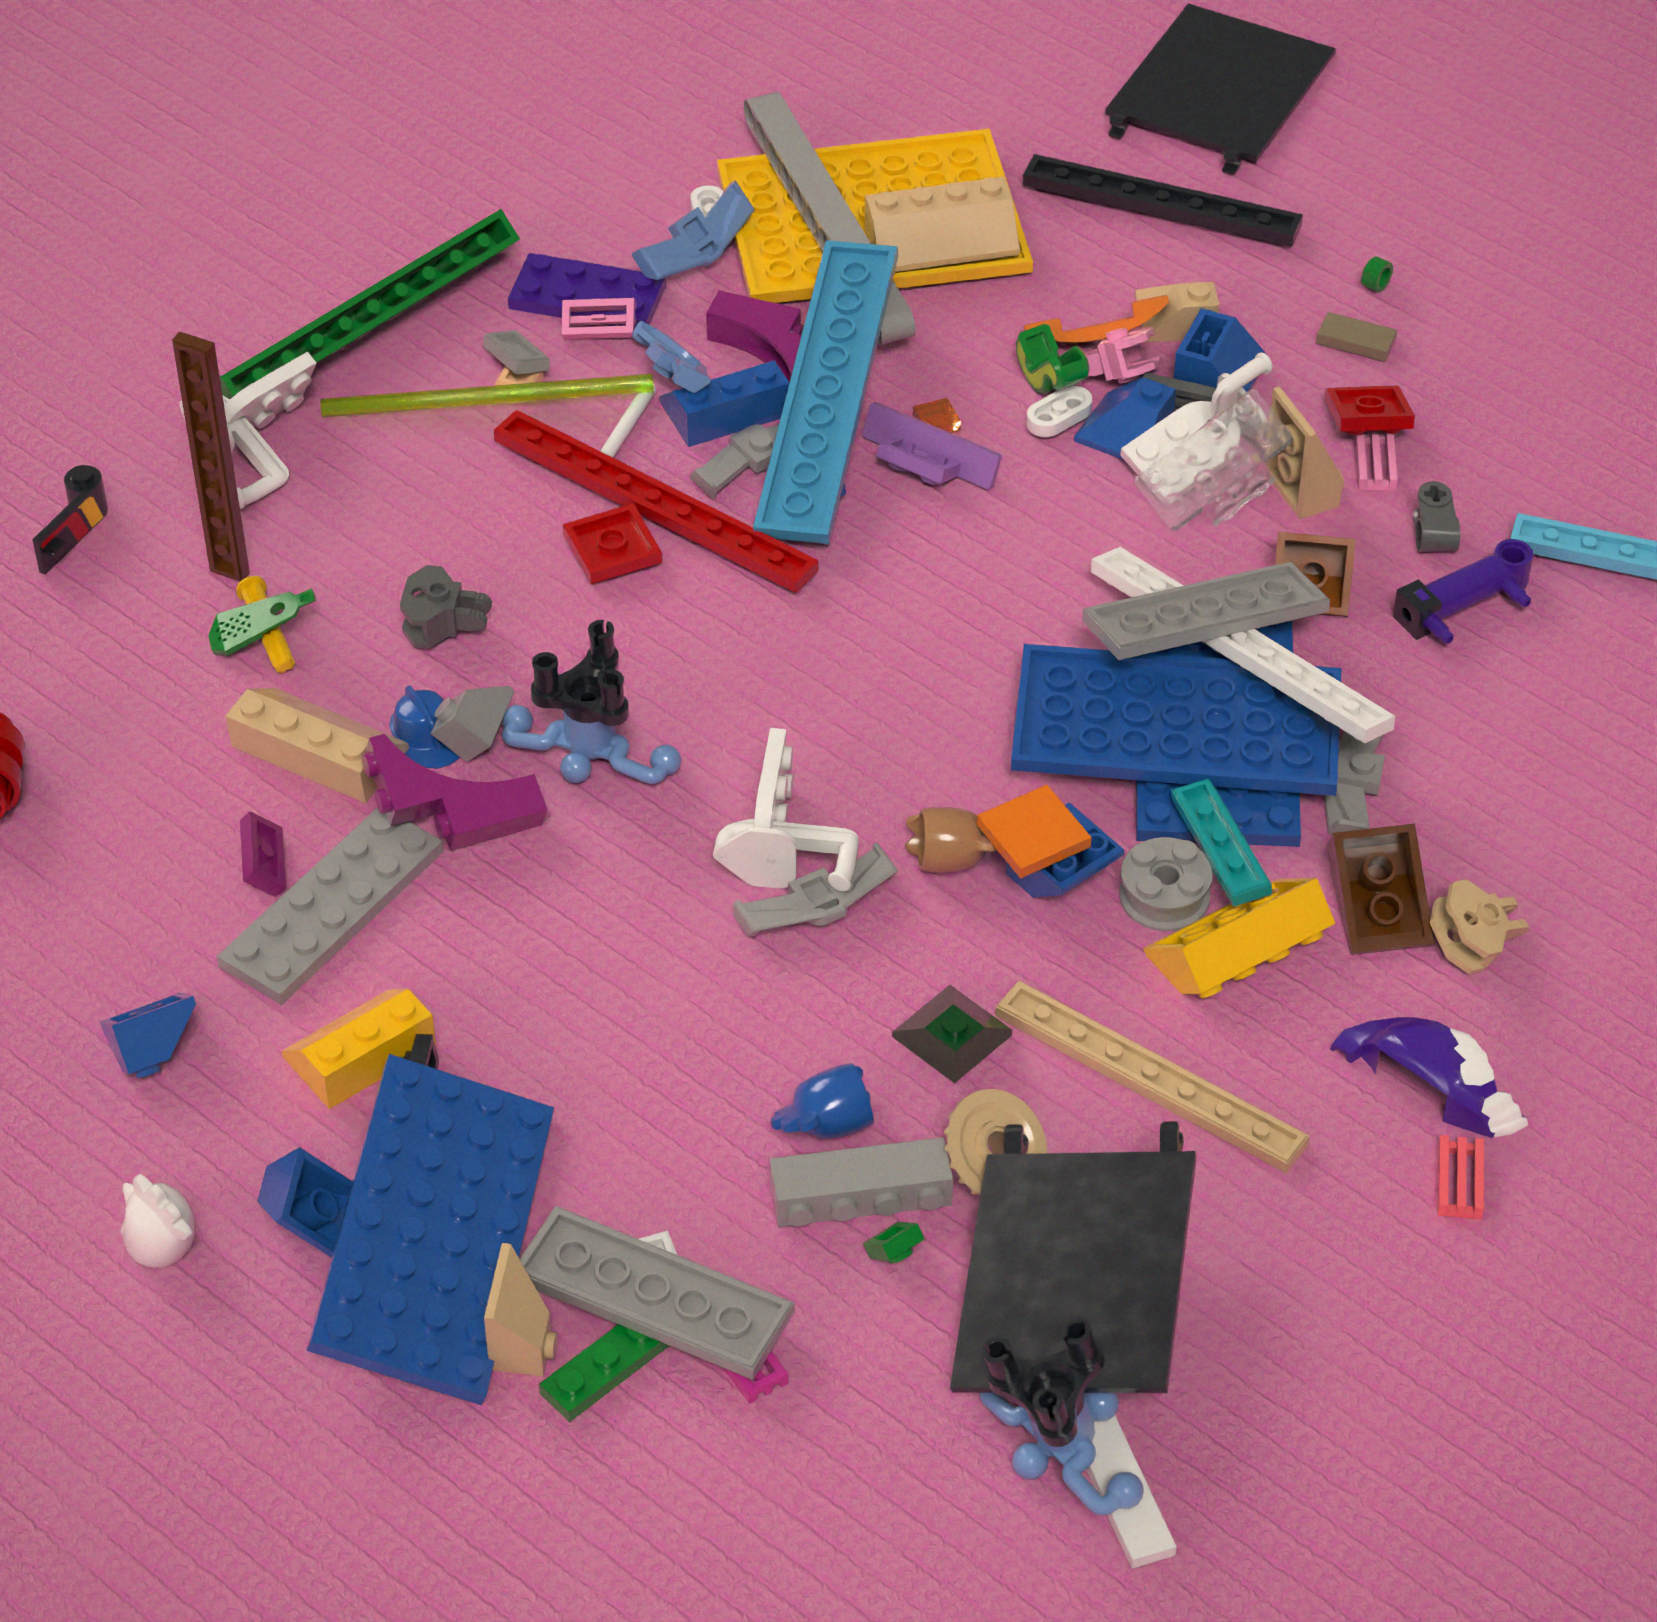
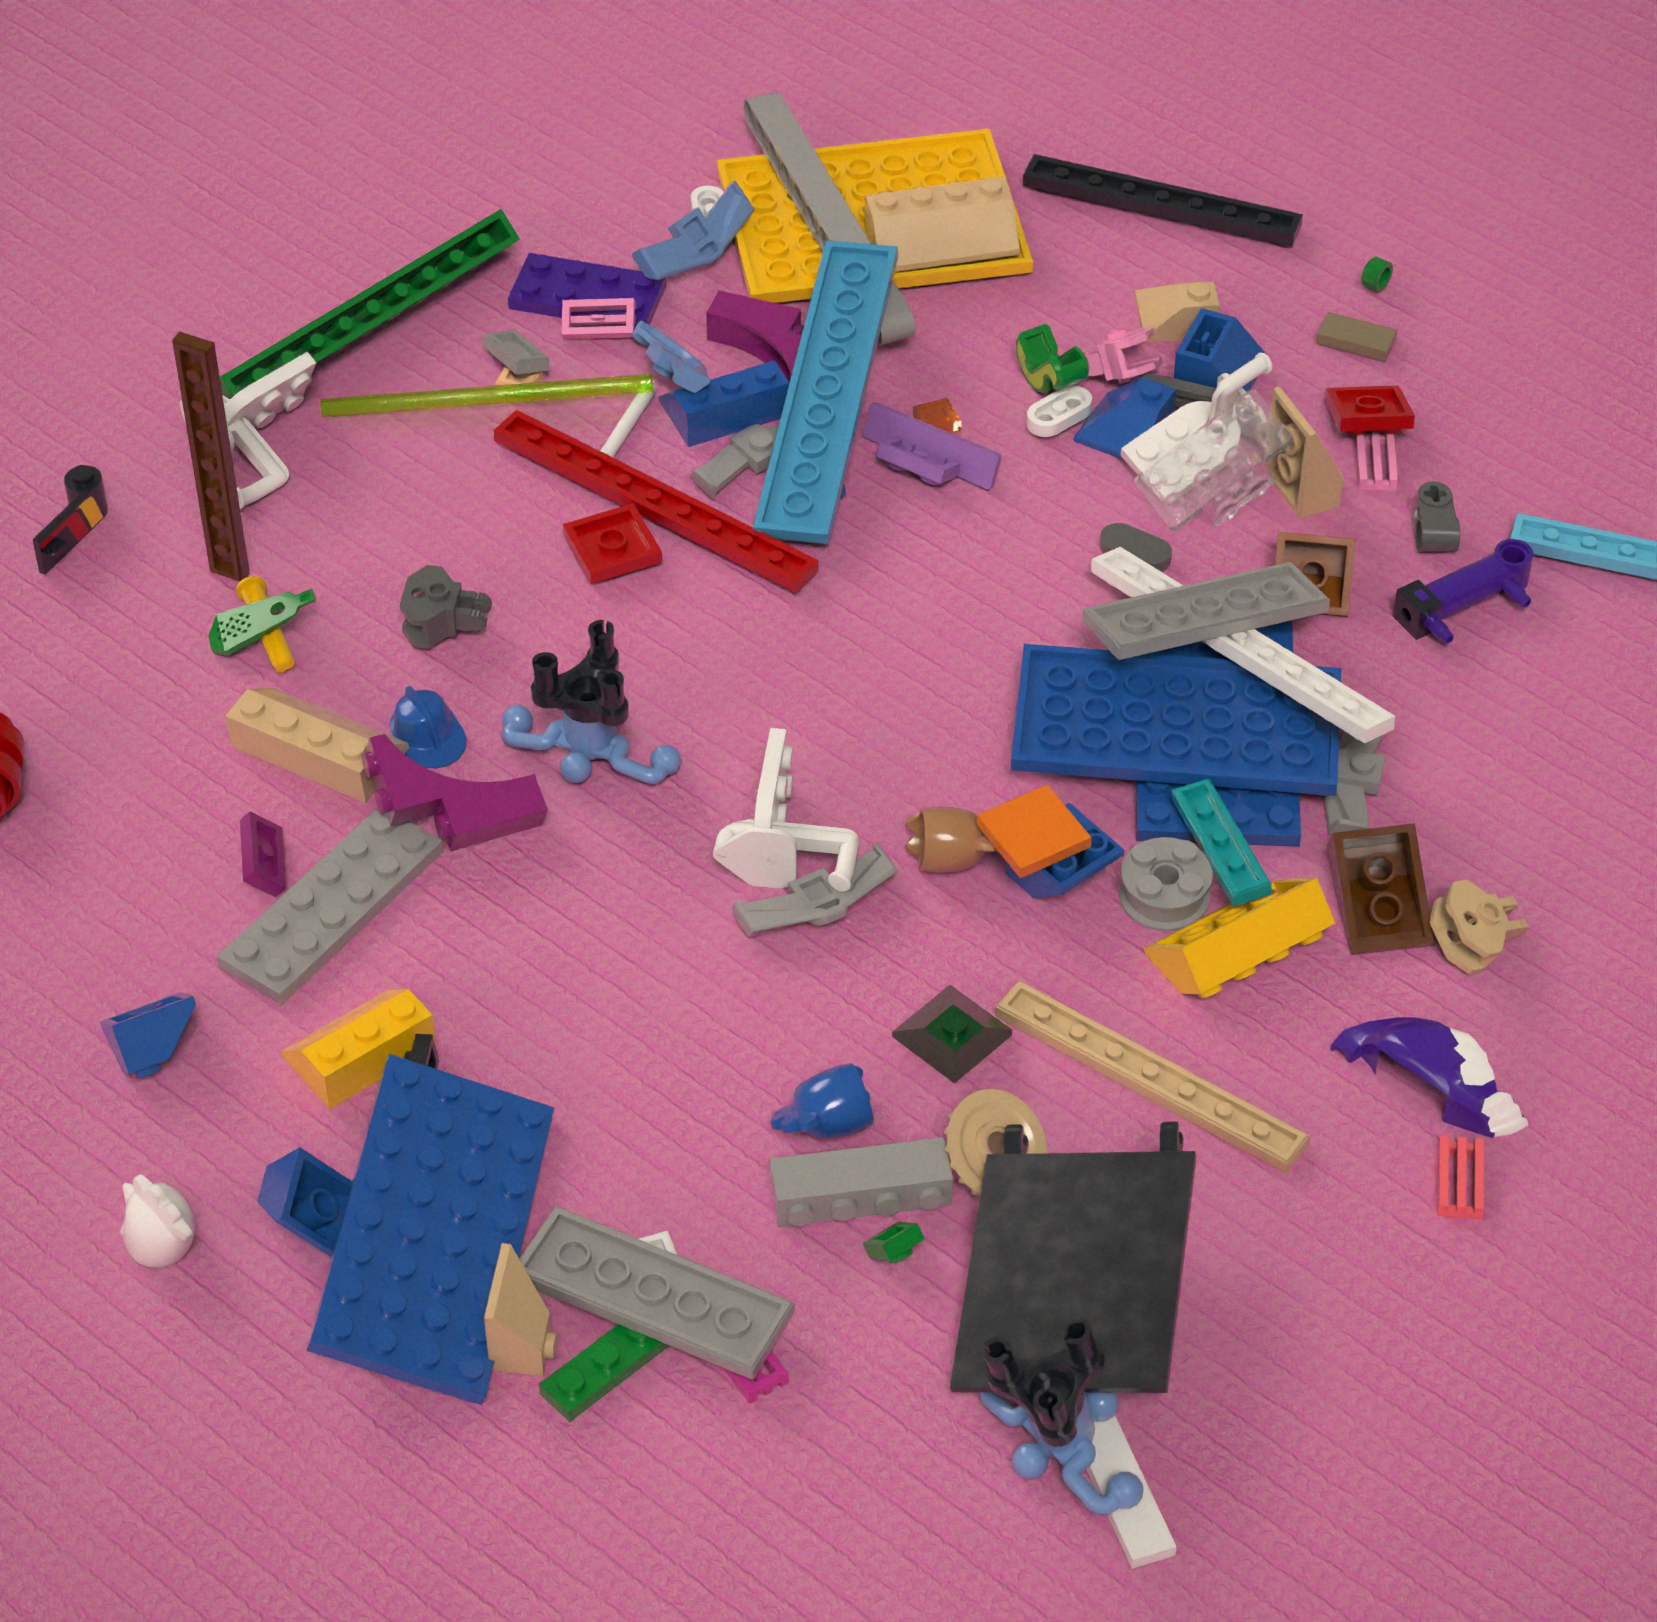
light grey slope [431,686,515,762] -> none
orange slope [1023,295,1169,342] -> none
black flag [1105,3,1336,175] -> none
none -> dark grey tile [1100,523,1172,572]

